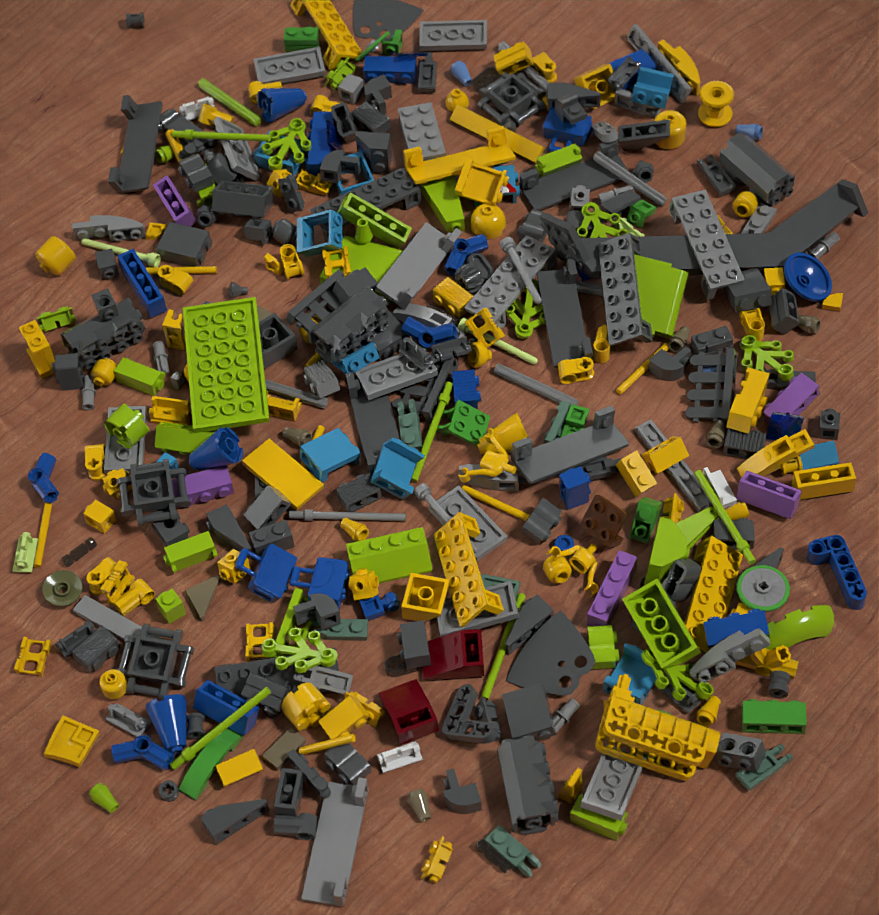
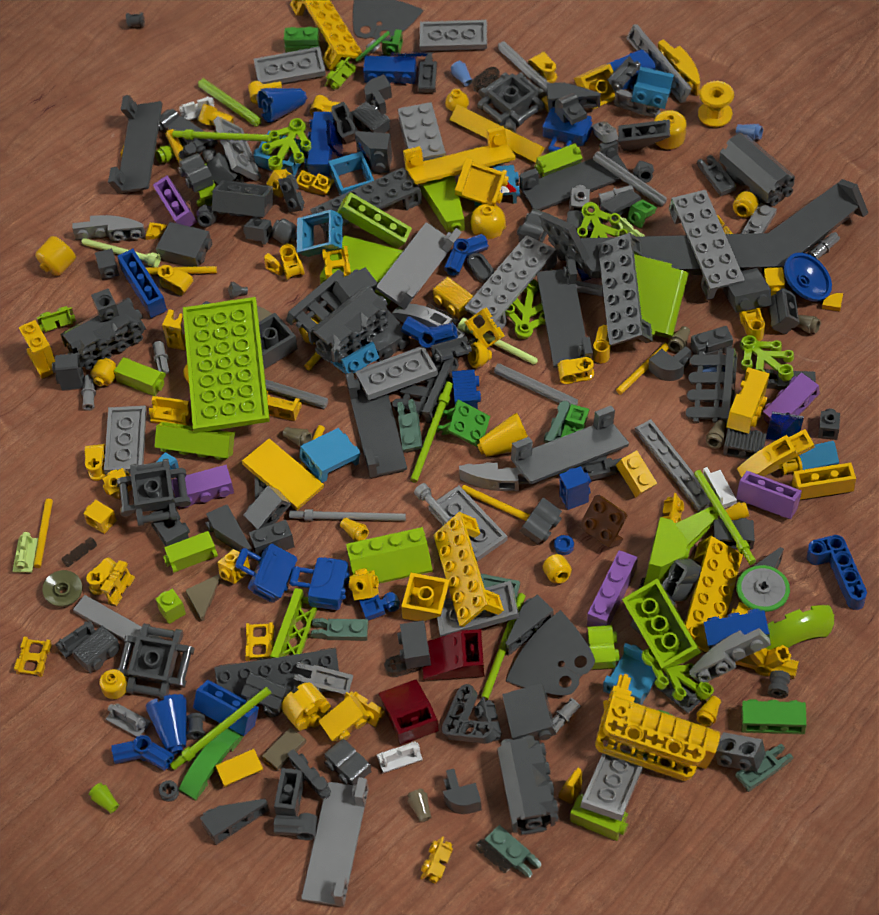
blue piece [28,453,59,503] -> none
yellow plate [44,716,100,768] -> none
lime brick [104,403,150,449] -> none
yellow piece [113,579,155,616] -> none
light grey tile [171,371,186,390] -> none
blue cone [189,427,243,471] -> none
lime plant [261,628,338,673] -> none
dark grey brick [293,593,341,630] -> none
yellow bar [299,734,356,755] -> none
light grey brick [303,360,340,399] -> none
dark grey brick [320,150,361,183] -> none
dark grey brick [336,473,382,512] -> none
light grey brick [338,74,365,104] -> none
lime cone [355,218,373,245] -> none
dark azure panel [371,437,425,500] -> none
dark grey hinge [399,337,437,371] -> none
dark grey gear [455,263,484,294] -> none
yellow piece [458,428,517,483] -> none
yellow brick [493,41,534,75] -> none
light grey piece [500,237,542,304] -> none
yellow piece [546,544,599,597] -> none
bright green slope [629,497,662,544] -> none
yellow hinge [641,436,689,474] -> none

